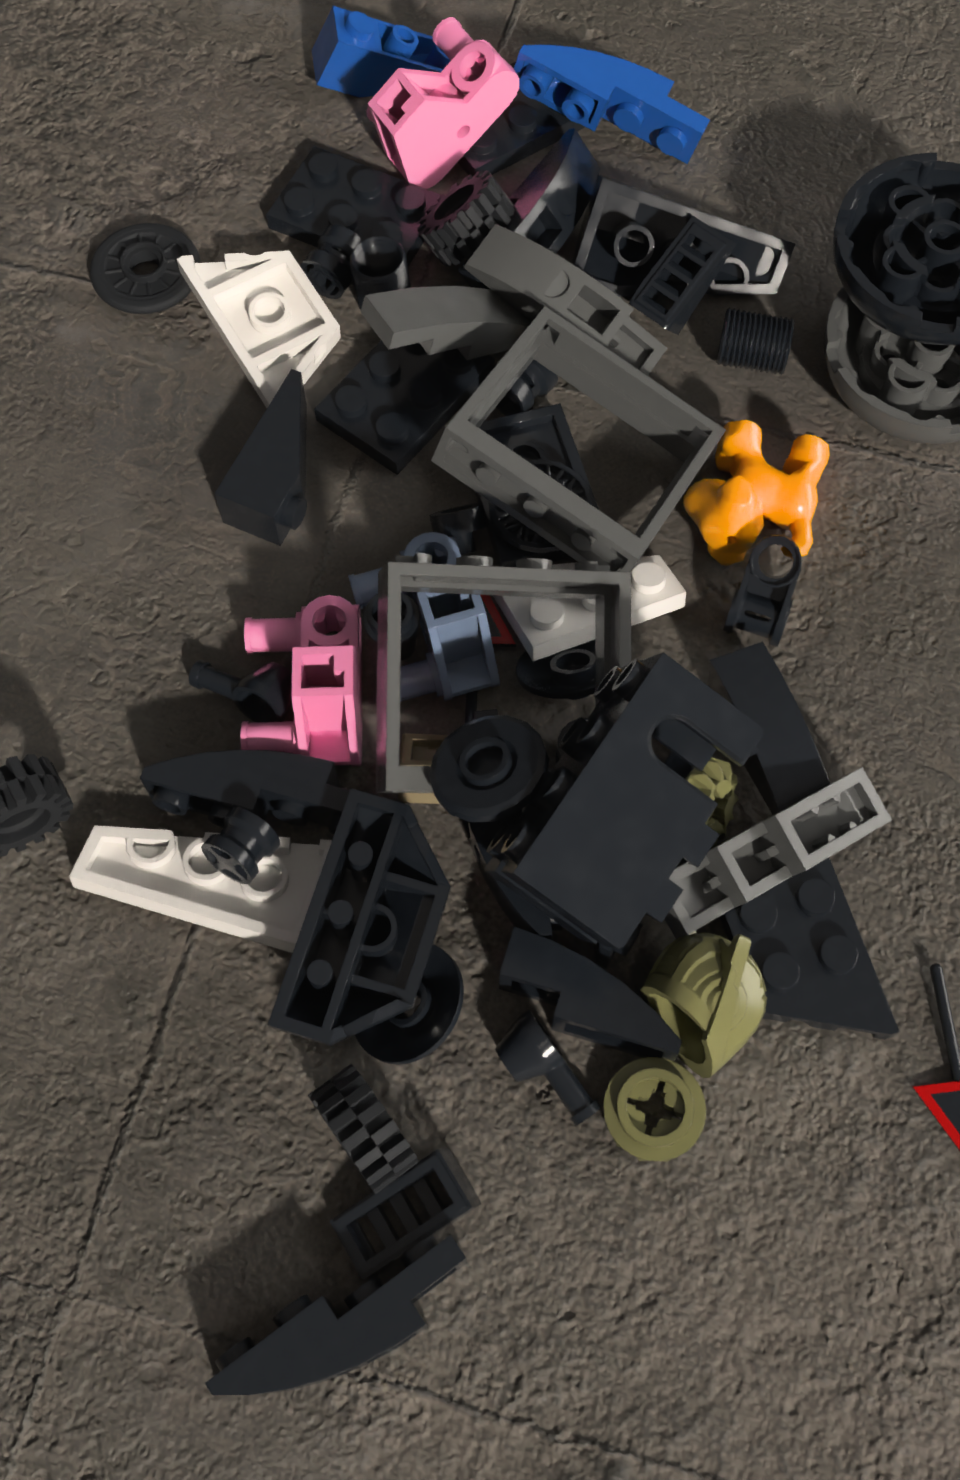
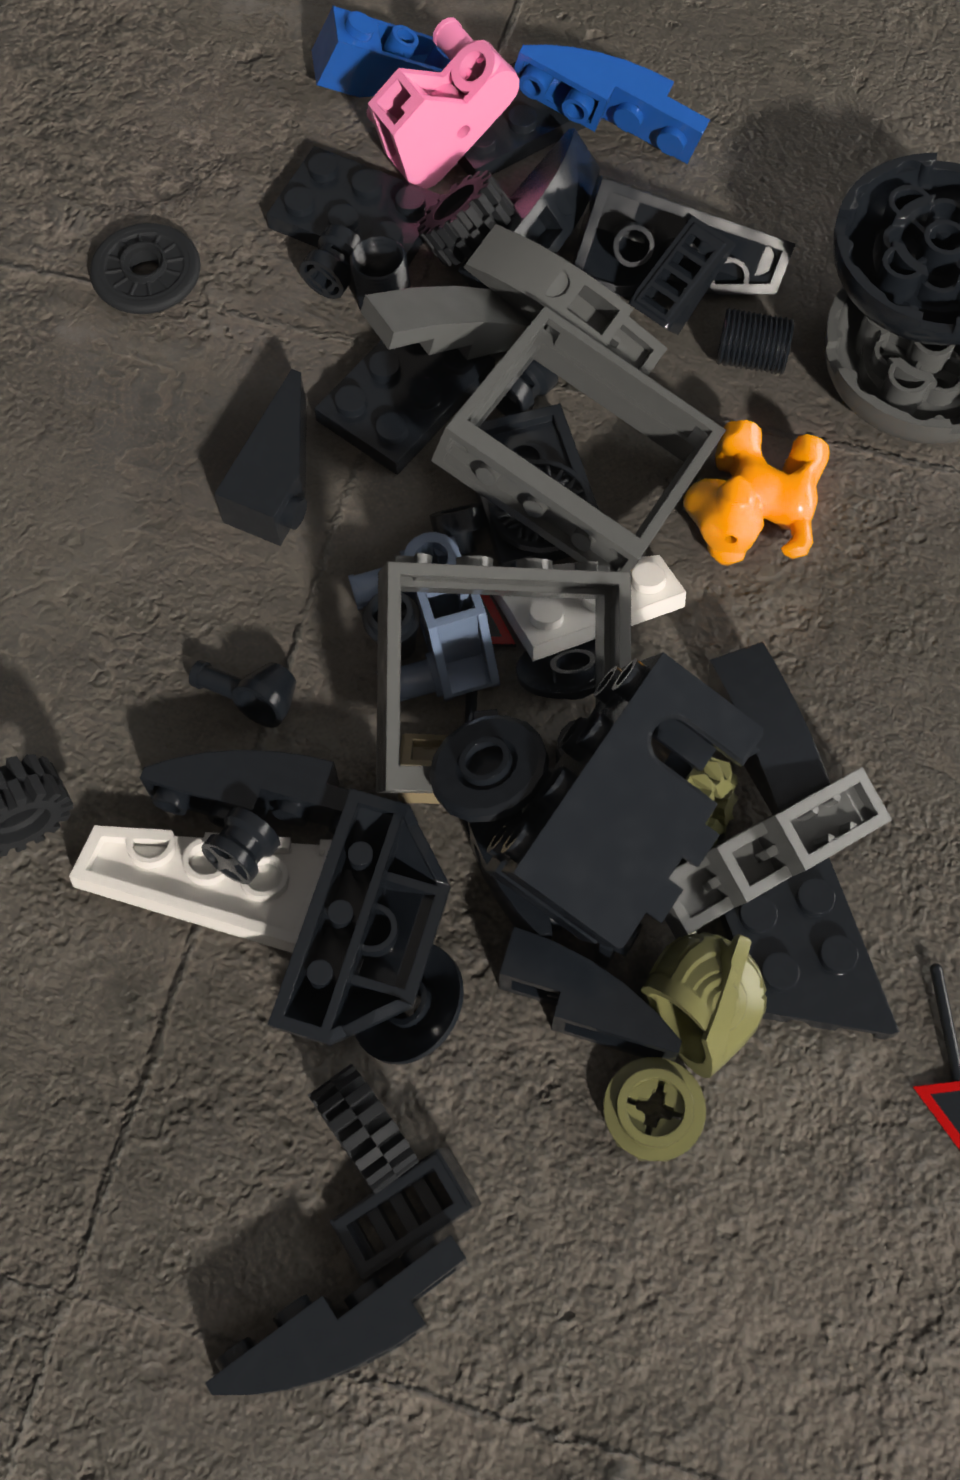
white wing [177,251,341,408] -> none
bright pink piece [240,595,362,766] -> none
black bar [495,1010,601,1126] -> none
black piece [723,534,802,647] -> none

